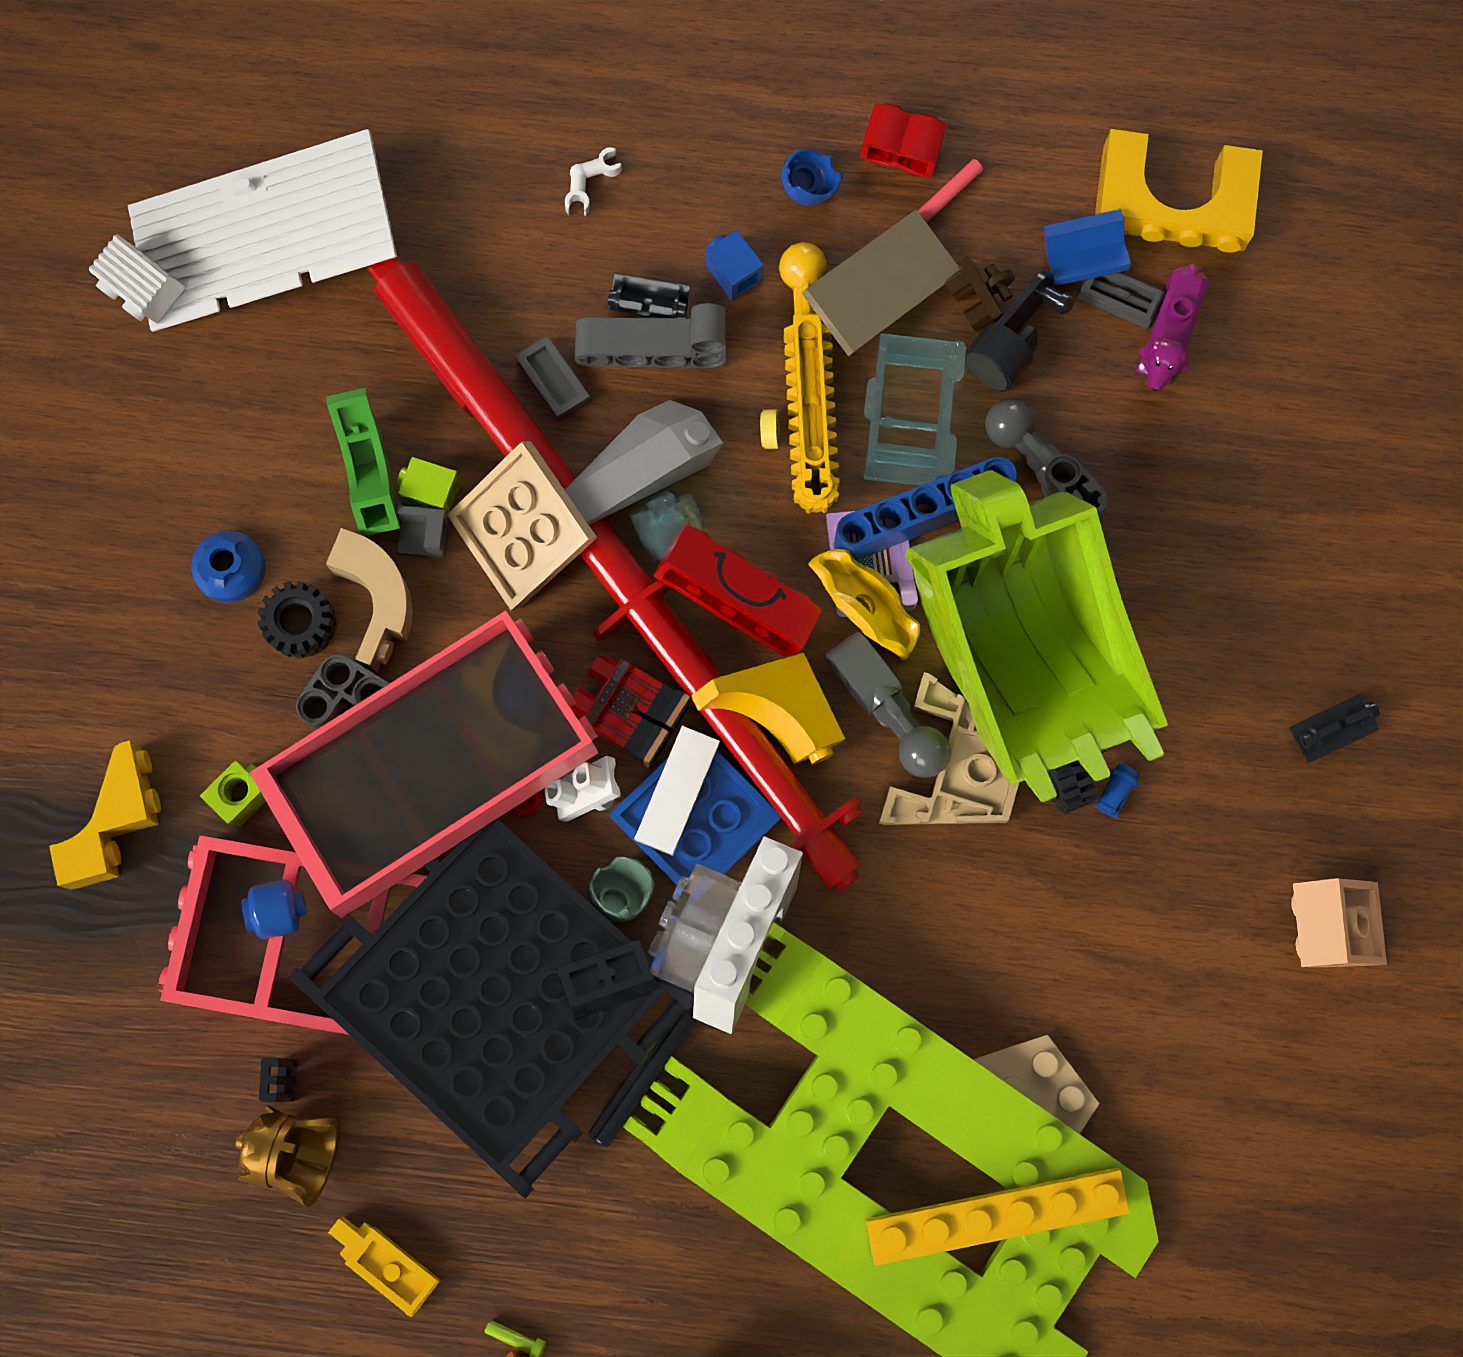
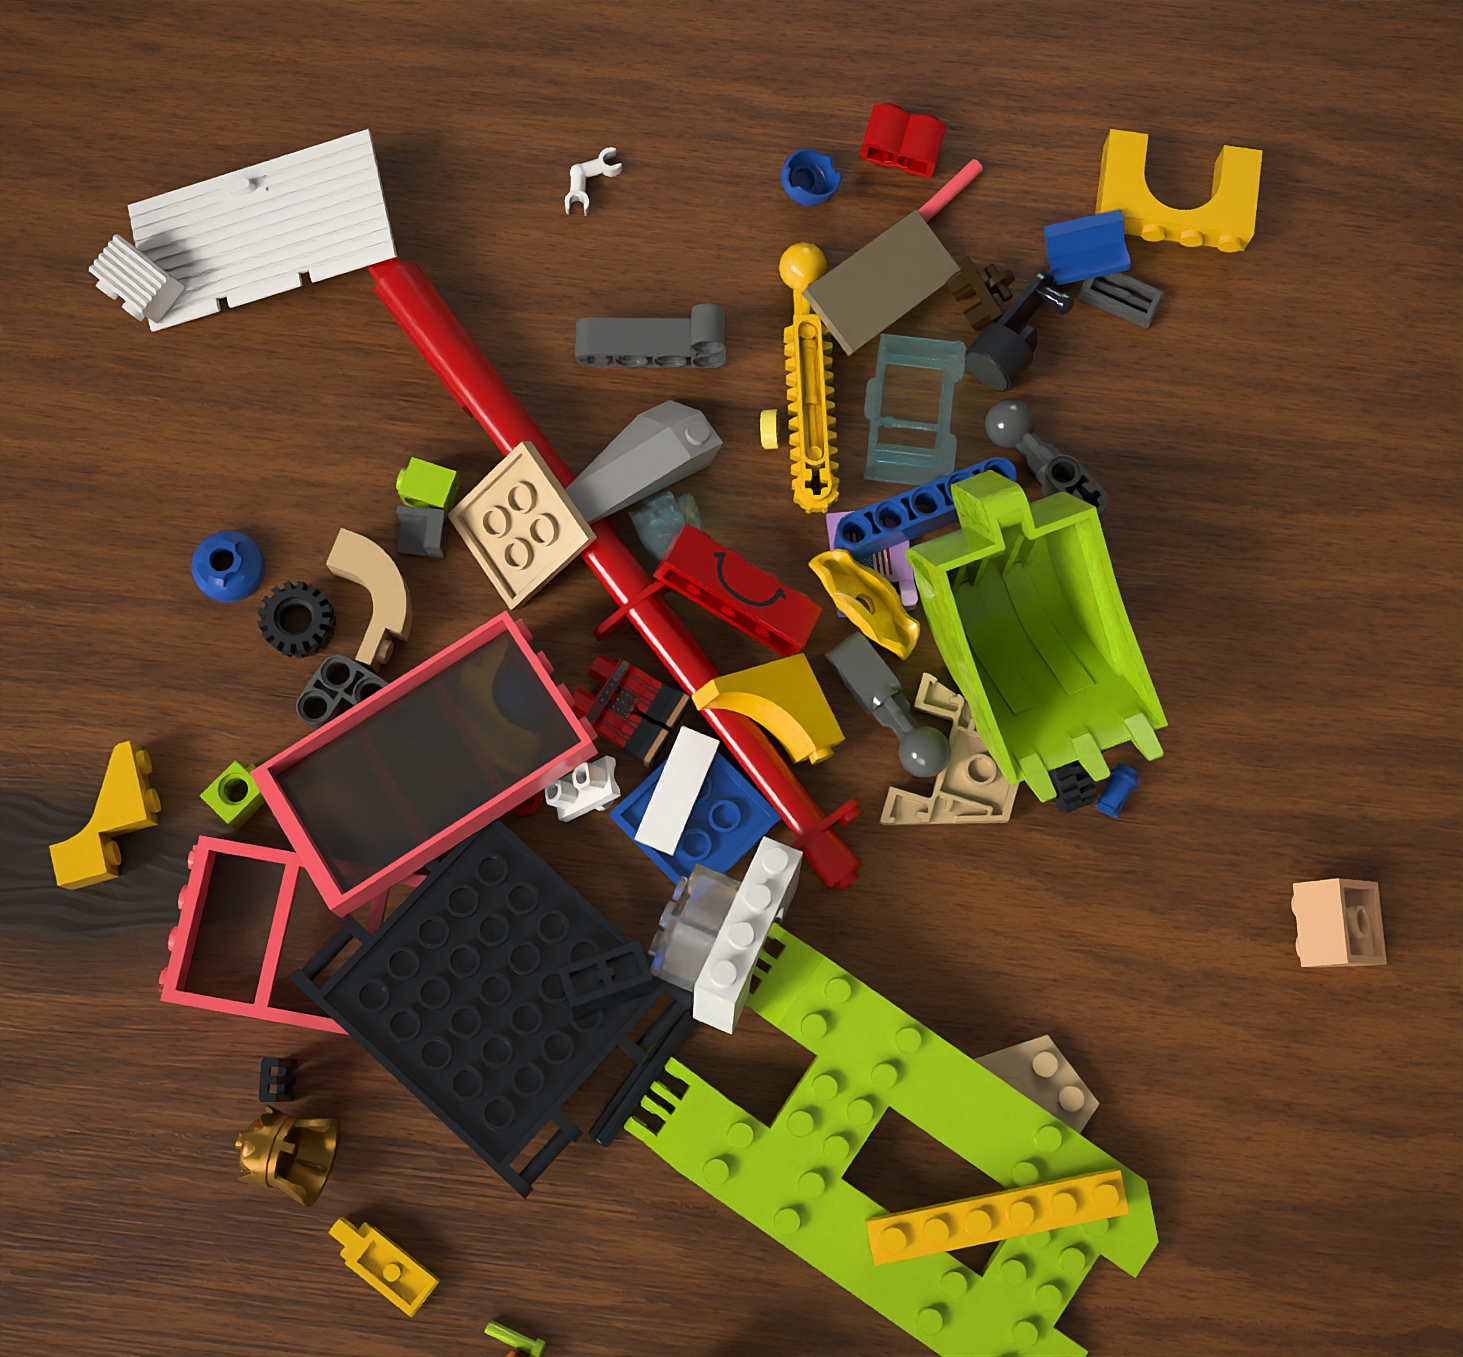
blue head [241,879,307,939] -> none
bright green arch [326,388,400,536] -> none
dark grey tile [515,336,591,422] -> none
sand green hair [587,856,655,922] -> none
black hinge [608,272,690,319] -> none
blue brick [705,230,764,301] -> none
magenta animal [1135,264,1210,391] -> none
black hinge [1289,694,1380,763] -> none

